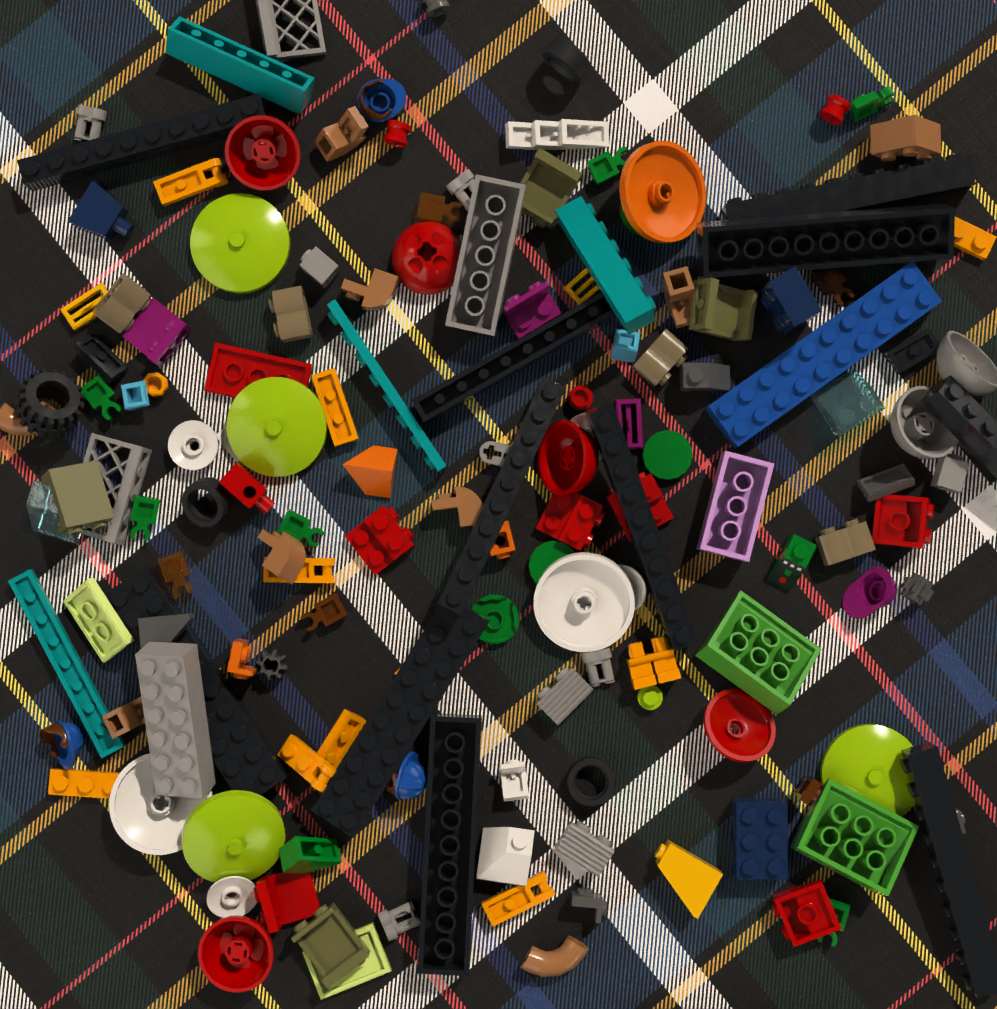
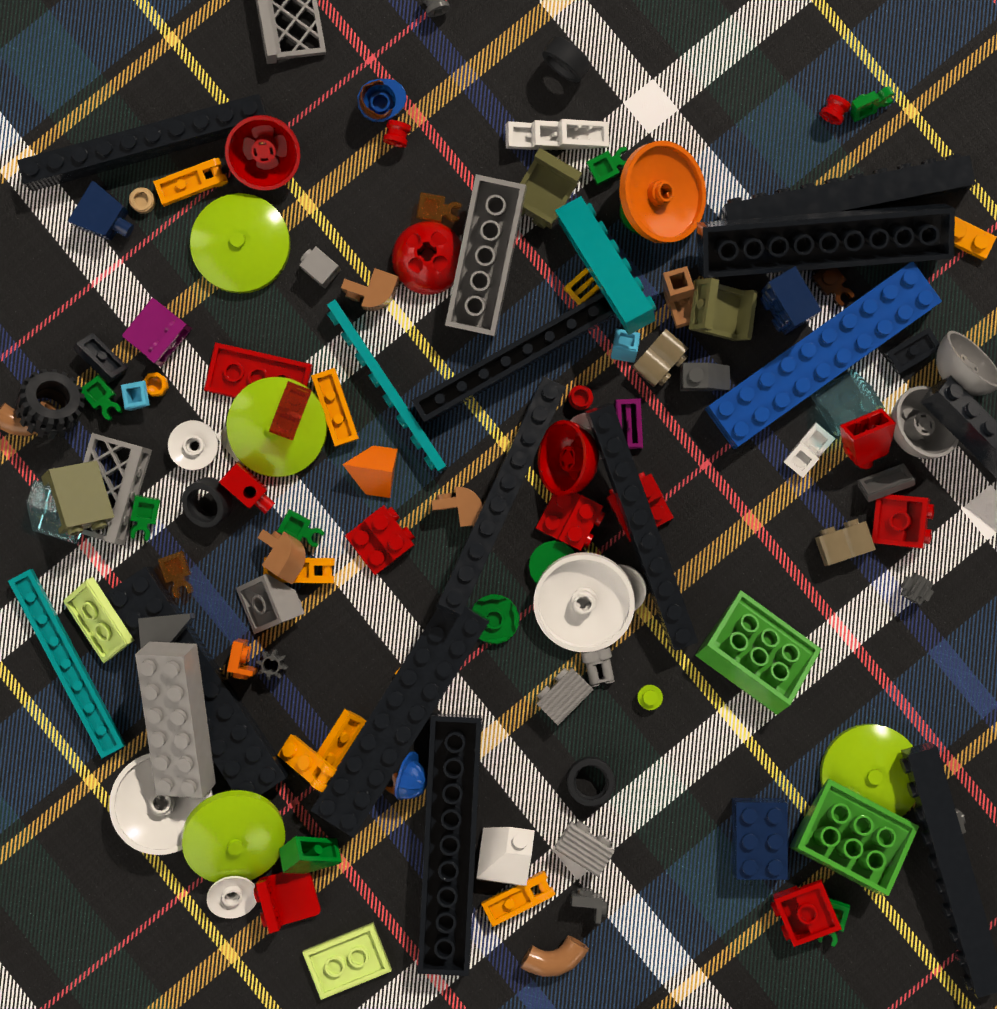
blue piece [39,720,84,770] -> none
light orange plate [48,768,120,799] -> none
yellow tile [60,282,108,331] -> none
light grey piece [73,104,107,142] -> none
dark tan brick [93,273,151,333] -> none
medium nougat brick [102,697,145,739] -> none
teal brick [165,16,315,114] -> none
red piece [198,915,274,992] -> none
dark tan brick [269,286,313,343] -> none
olive panel [291,902,370,989] -> none
reddish brown plate [300,593,349,631] -> none
medium nougat brick [314,106,369,162] -> none
light grey piece [378,901,420,941] -> none
light grey piece [446,169,475,211] -> none
light grey beam [479,441,510,467] -> none
orange brick [490,521,516,560] -> none
white bracket [500,760,529,802] -> none
magenta bracket [504,281,562,339] -> none
light orange hips [627,636,681,690] -> none
green tile [642,430,693,480] -> none
yellow slope [654,839,723,919] -> none
lavender brick [696,451,774,562] -> none
red dish [703,689,776,763] -> none
slope [767,534,817,590] -> none
reddish brown plate [794,775,822,805] -> none
magenta piece [842,566,897,619] -> none
medium nougat brick [870,115,941,161] -> none
light grey brick [930,454,970,493] -> none
none -> tan tile [129,187,156,214]
none -> light grey slope [236,574,305,634]
none -> clear red slope [269,381,312,441]
none -> white slope [783,422,835,478]
none -> red torso [840,408,896,469]

